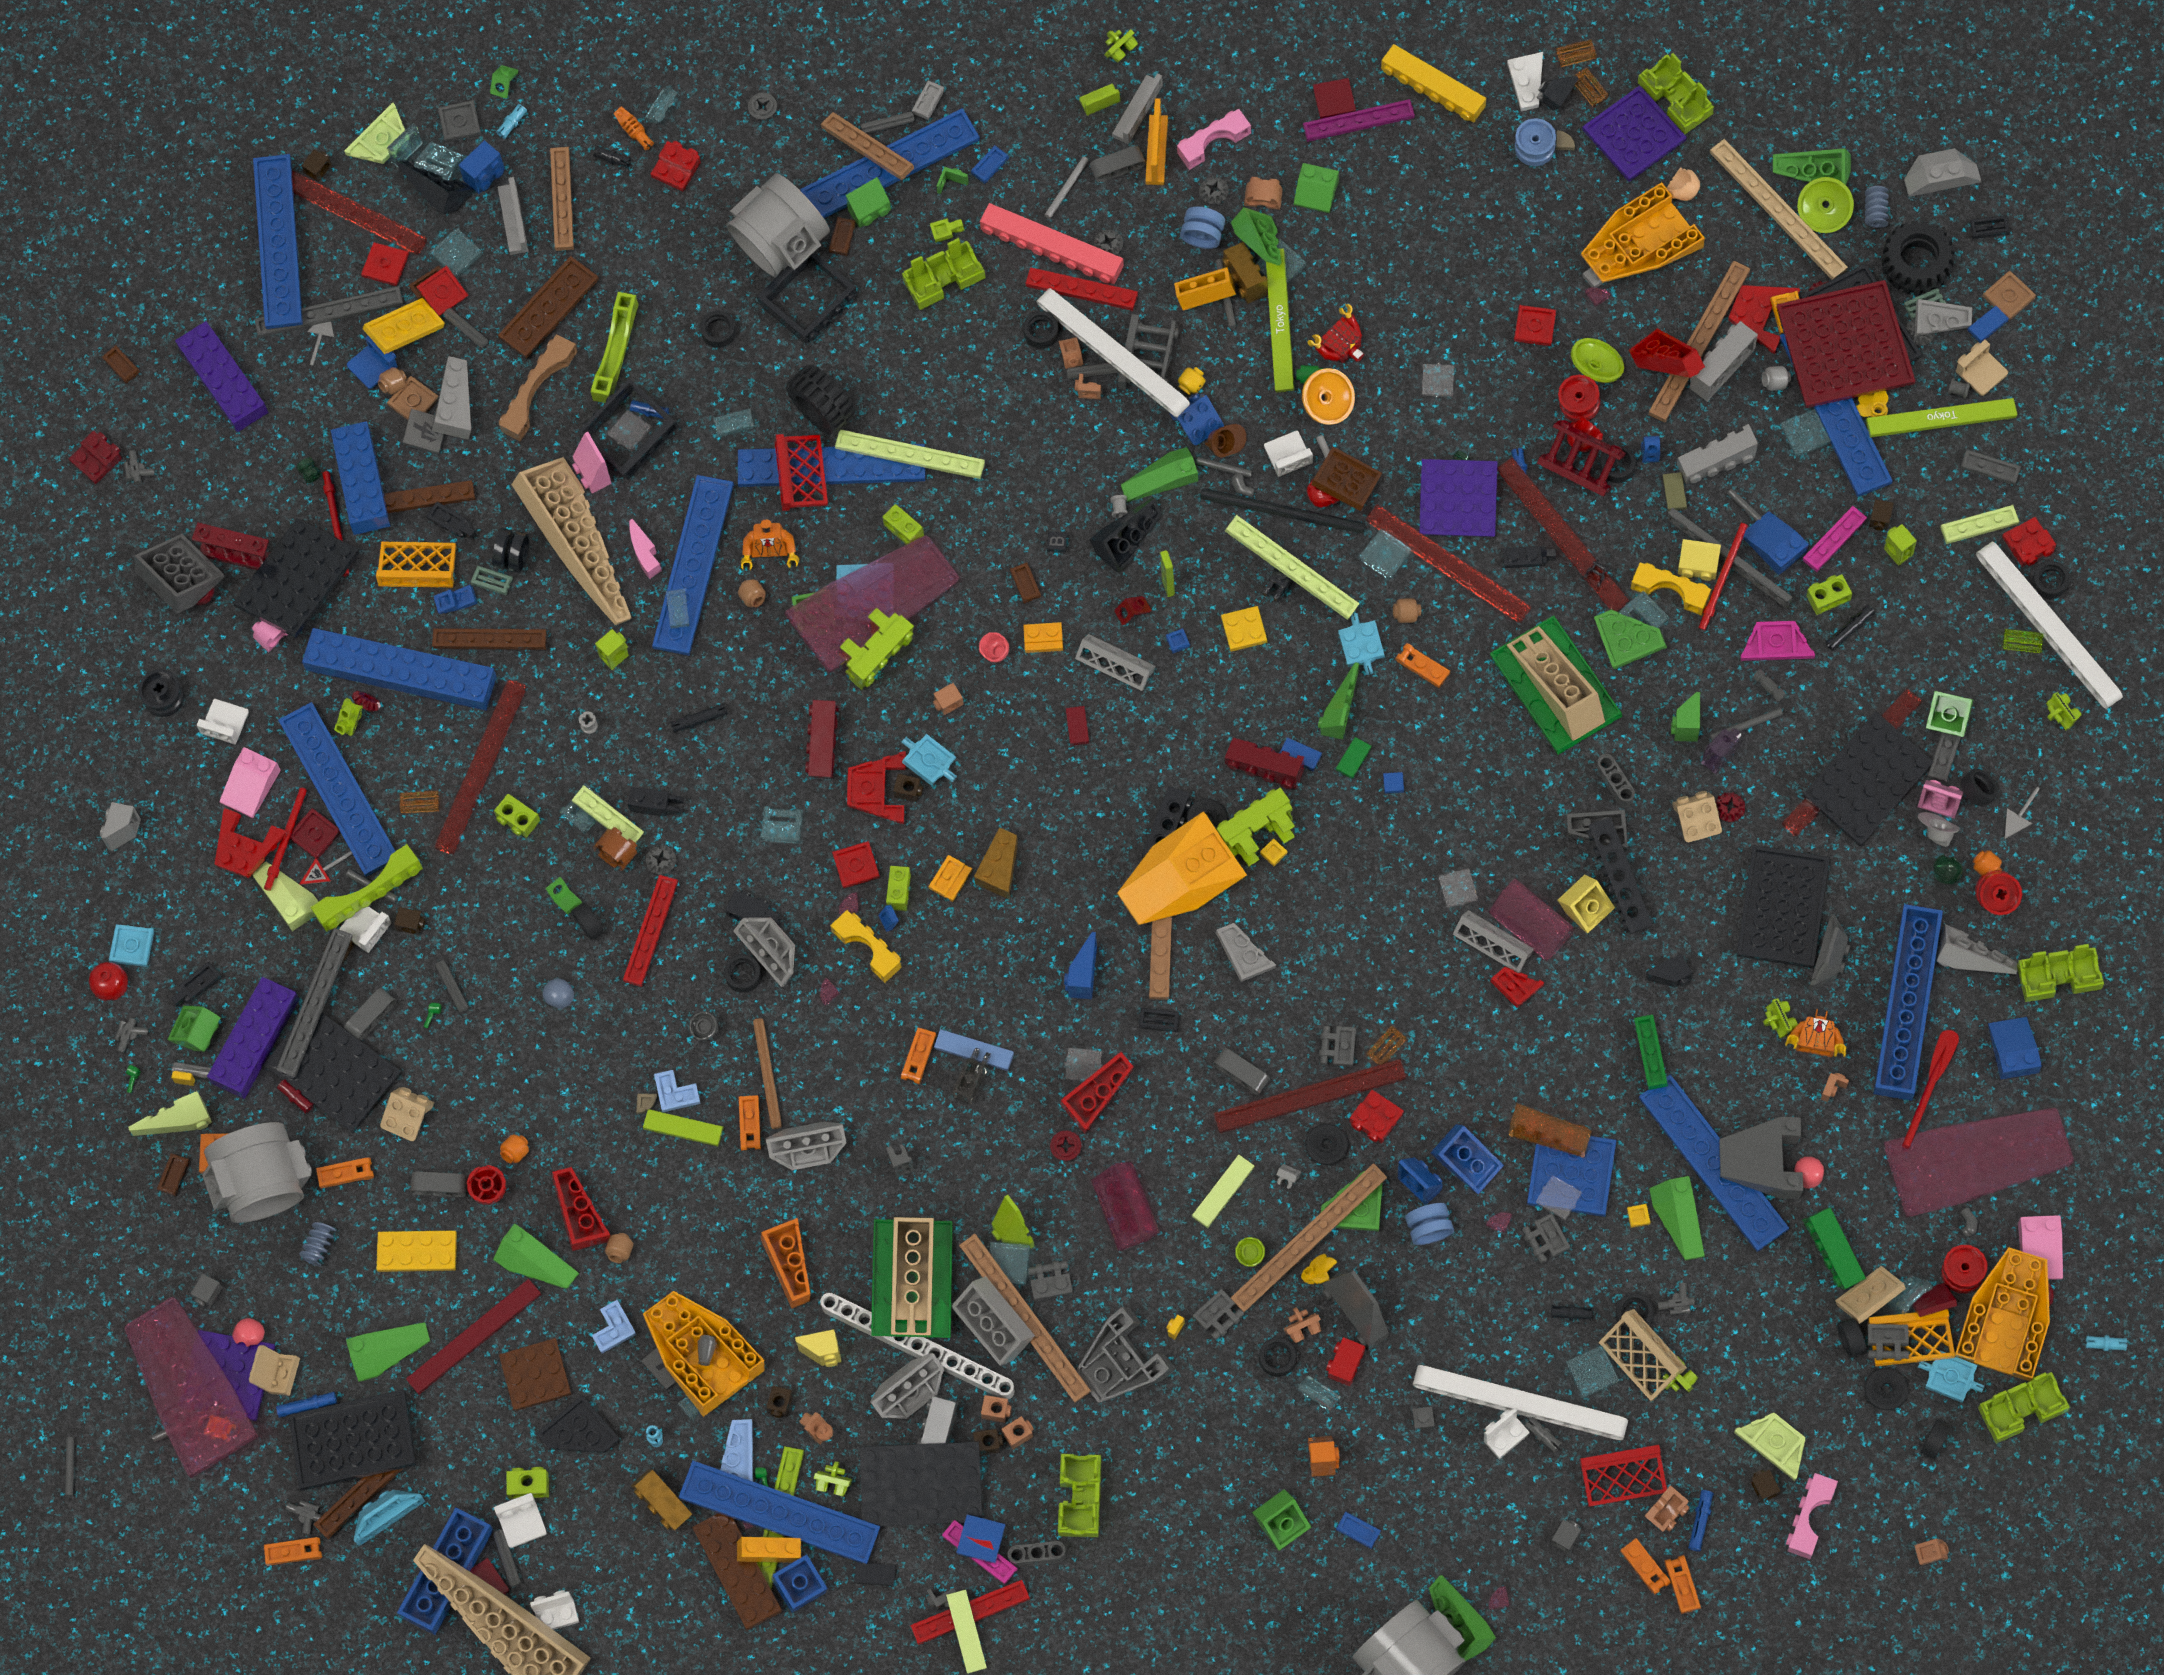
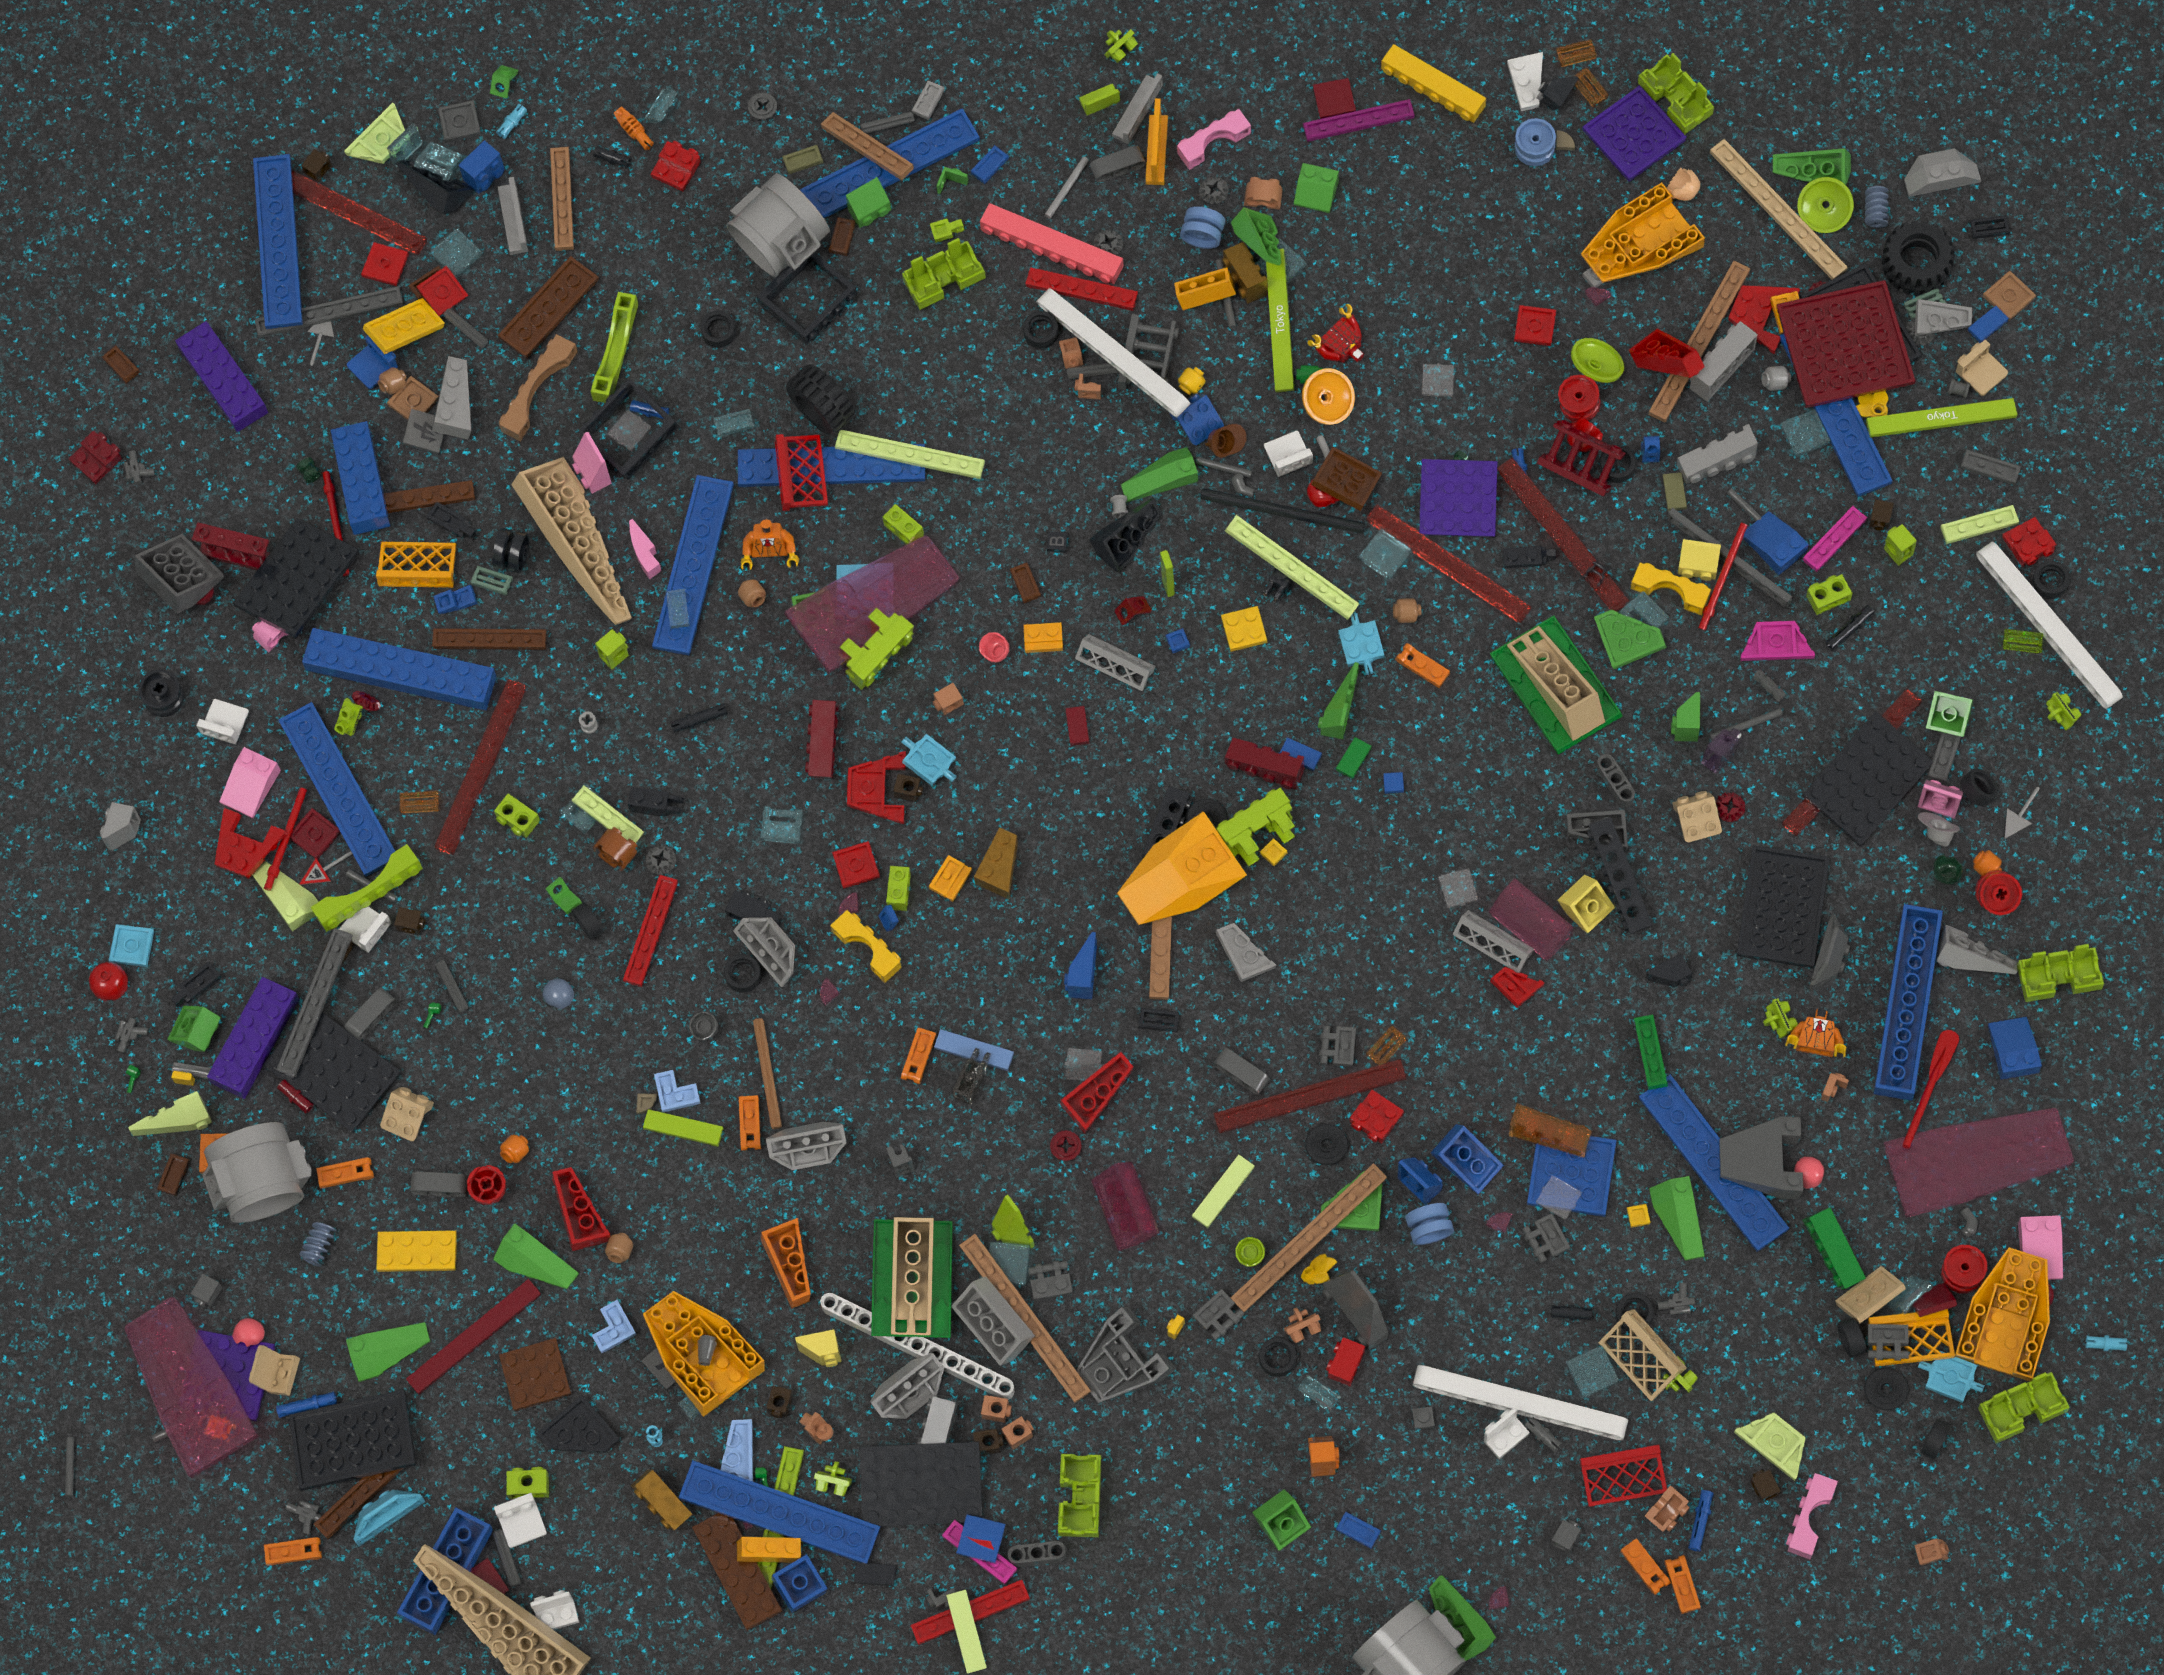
light grey tile [1277,1164,1301,1189] -> none
none -> olive tile [782,145,823,174]

